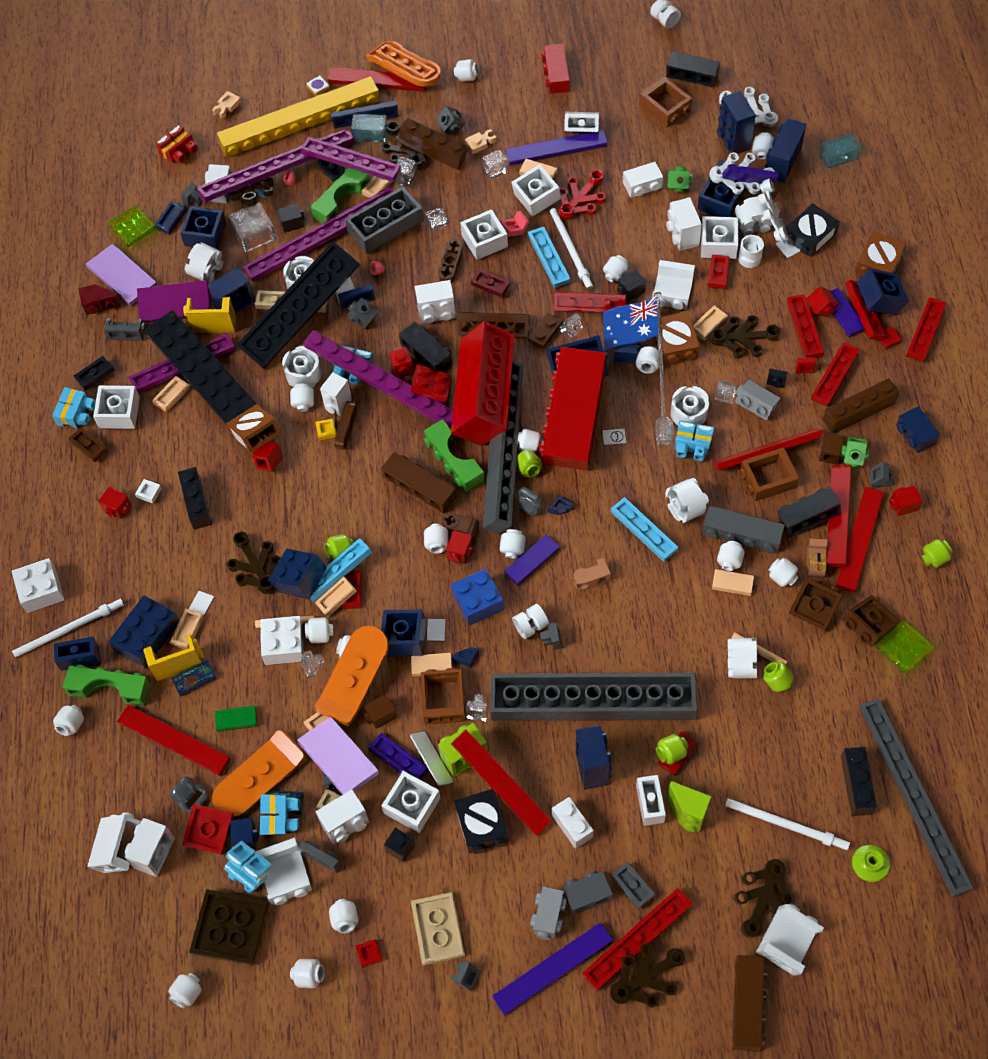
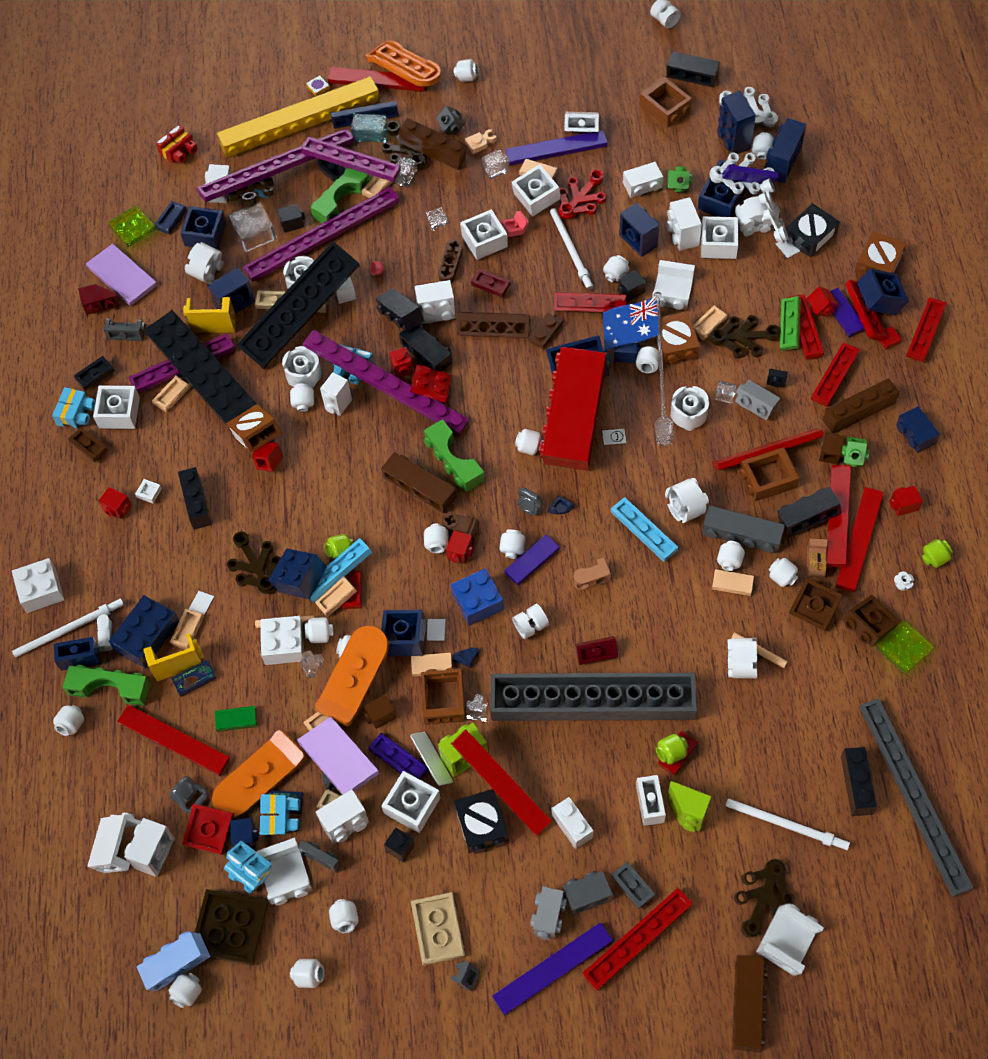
magenta tile [137,280,210,323] -> none
dark grey tile [182,183,202,206] -> none
light nougat plate [213,91,241,119] -> none
coral hinge [283,171,297,186] -> none
yellow tile [316,418,336,441] -> none
reddish brown beam [334,401,358,450] -> none
dark blue tile [338,284,375,309] -> none
dark grey brick [345,186,424,254] -> none
dark grey brick [347,297,378,329] -> none
red tile [355,939,382,968] -> none
red brick [451,321,515,446] -> none
dark grey brick [483,360,523,535] -> none
lime head [516,450,542,478] -> none
medium azure plate [528,227,570,288] -> none
dark grey tile [540,623,563,650] -> none
brick [541,44,569,94] -> none
clear tile [558,313,584,338] -> none
dark blue brick [575,725,612,790] -> none
dark brown plant [610,943,685,1008] -> none
medium azure hips [675,421,714,462] -> none
red plate [708,254,730,289] -> none
white wheel [739,235,764,268] -> none
lime head [763,662,794,692] -> none
red tile [795,357,816,373] -> none
clear light blue brick [819,133,861,169] -> none
lime piece [852,845,891,882] -> none
dark grey tile [870,462,893,487] -> none
none -> white bar [97,614,113,651]
none -> light blue brick [137,931,210,991]
none -> black brick [375,288,424,332]
none -> dark red plate [575,636,618,665]
none -> dark blue brick [619,203,659,257]
none -> bright green tile [780,296,801,351]
none -> white plate [894,572,914,591]

